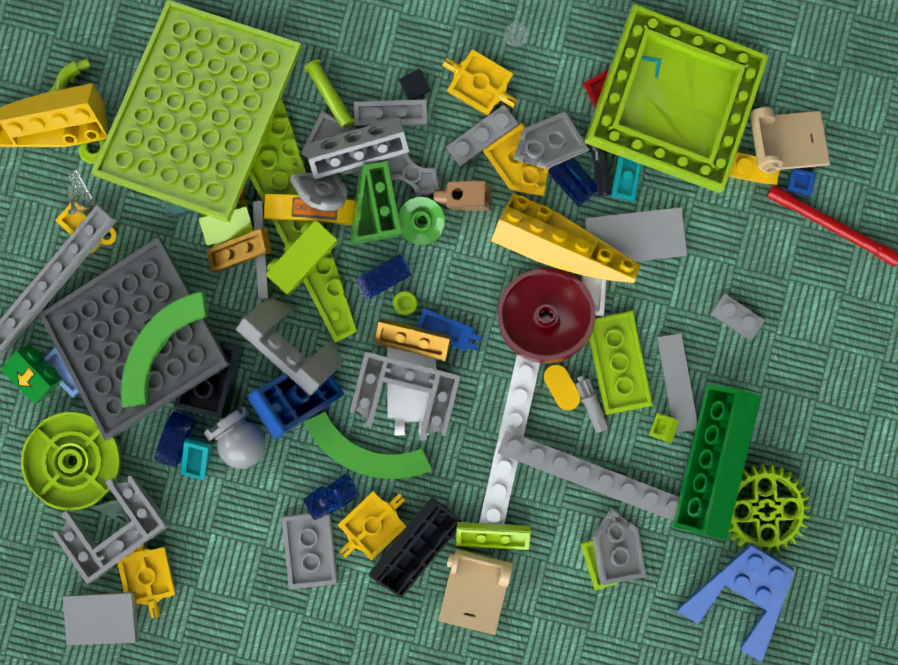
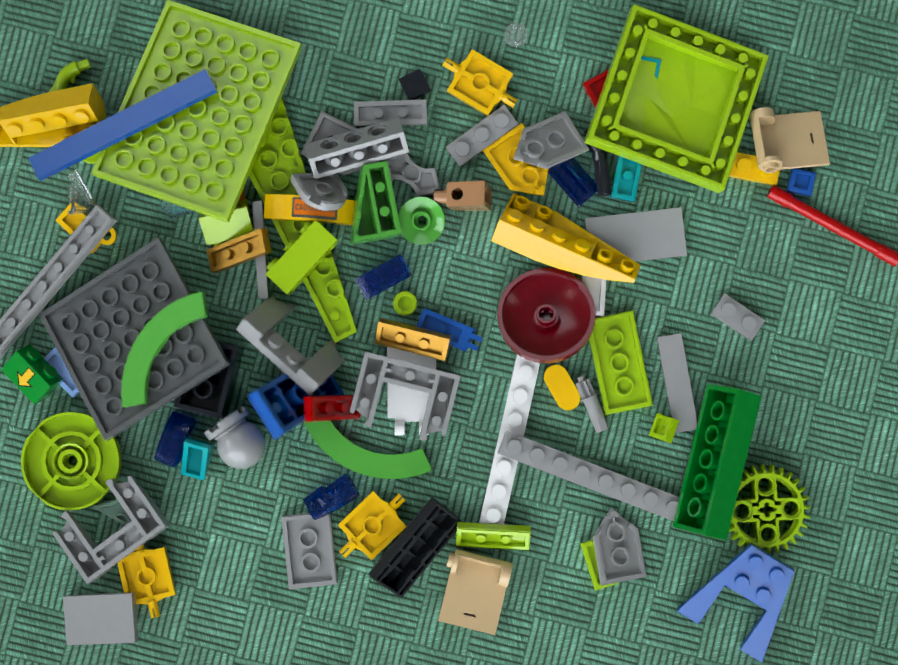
lime pin [303,59,355,129] -> none
none -> blue tile [28,69,218,181]
none -> red tile [304,395,361,422]

